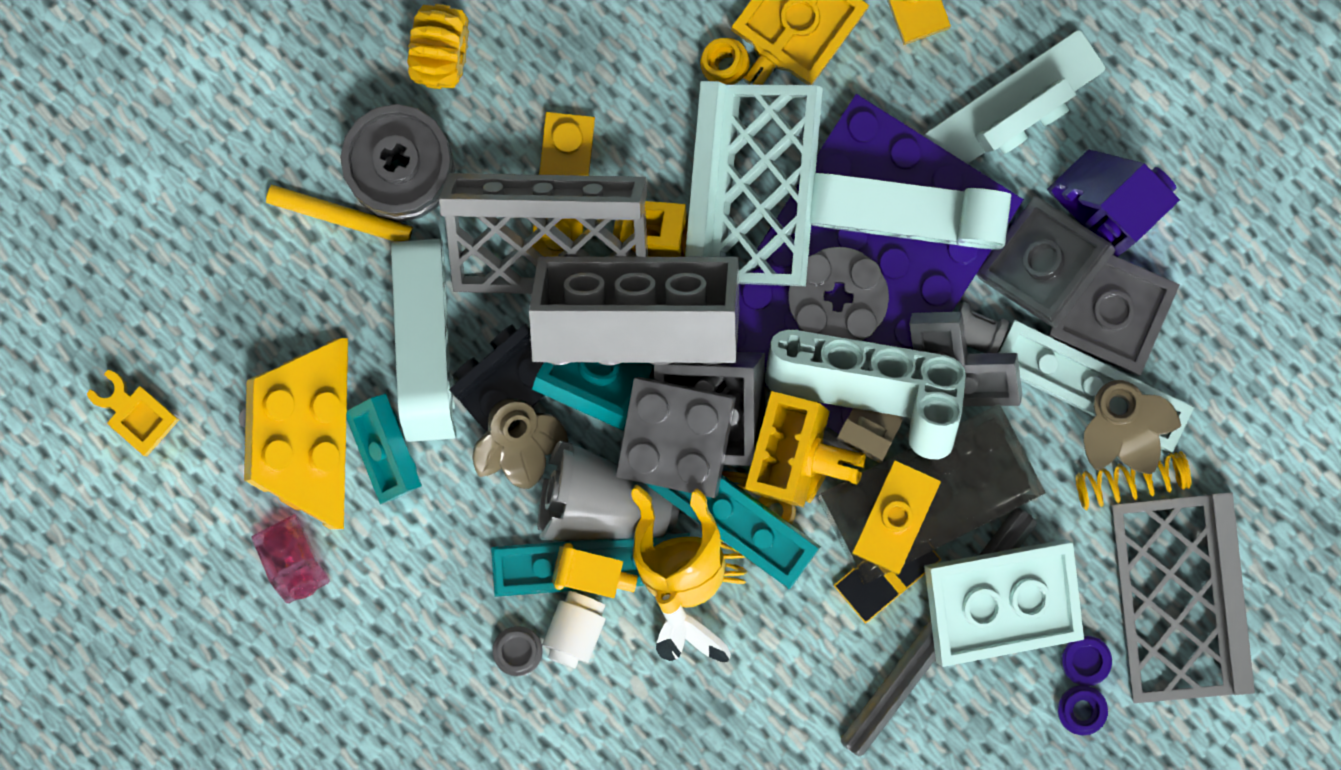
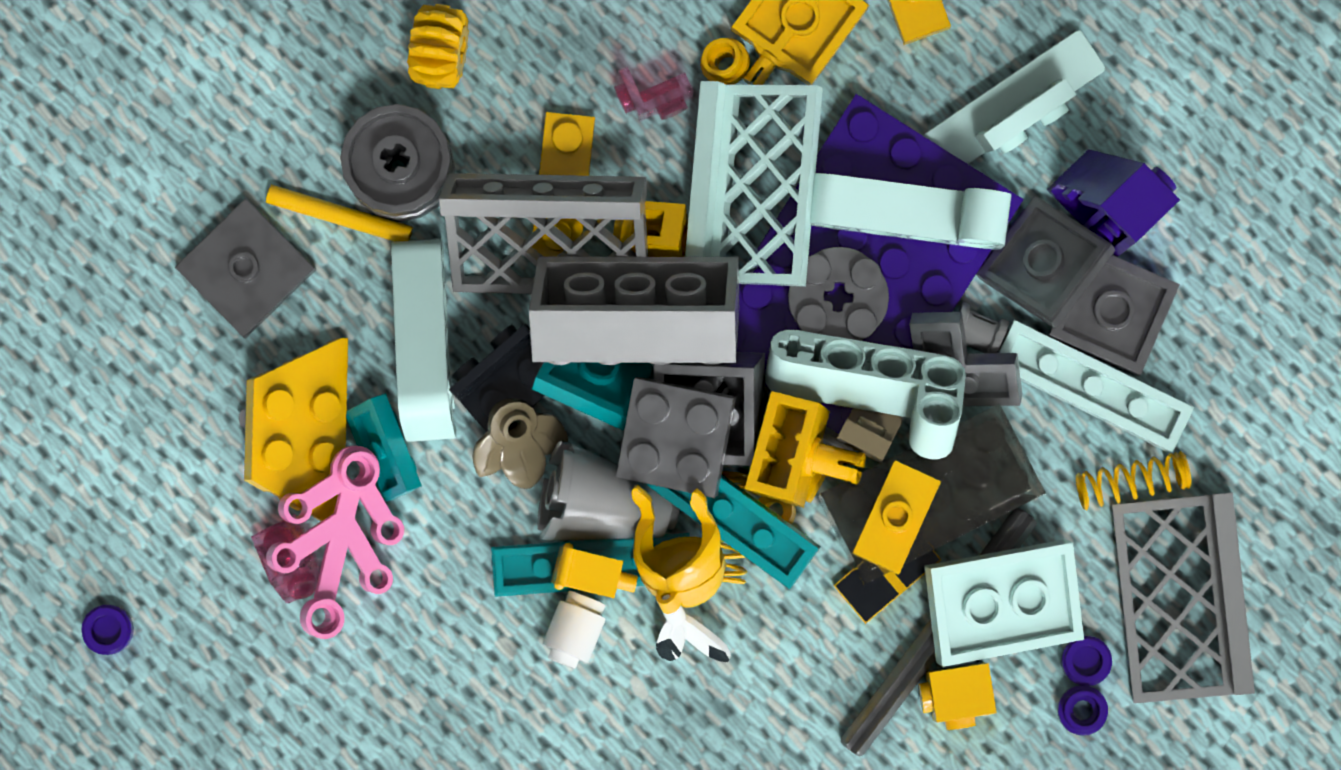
yellow plate [87,370,180,457] -> none
flat silver plate [493,626,543,676] -> none
dark tan plate [1083,380,1181,474] -> none
none -> dark purple tile [81,605,134,655]
none -> flat silver plate [175,198,316,339]
none -> bright pink plant [266,445,404,639]
none -> clear pink bracket [614,67,693,122]
none -> yellow brick [918,662,997,730]

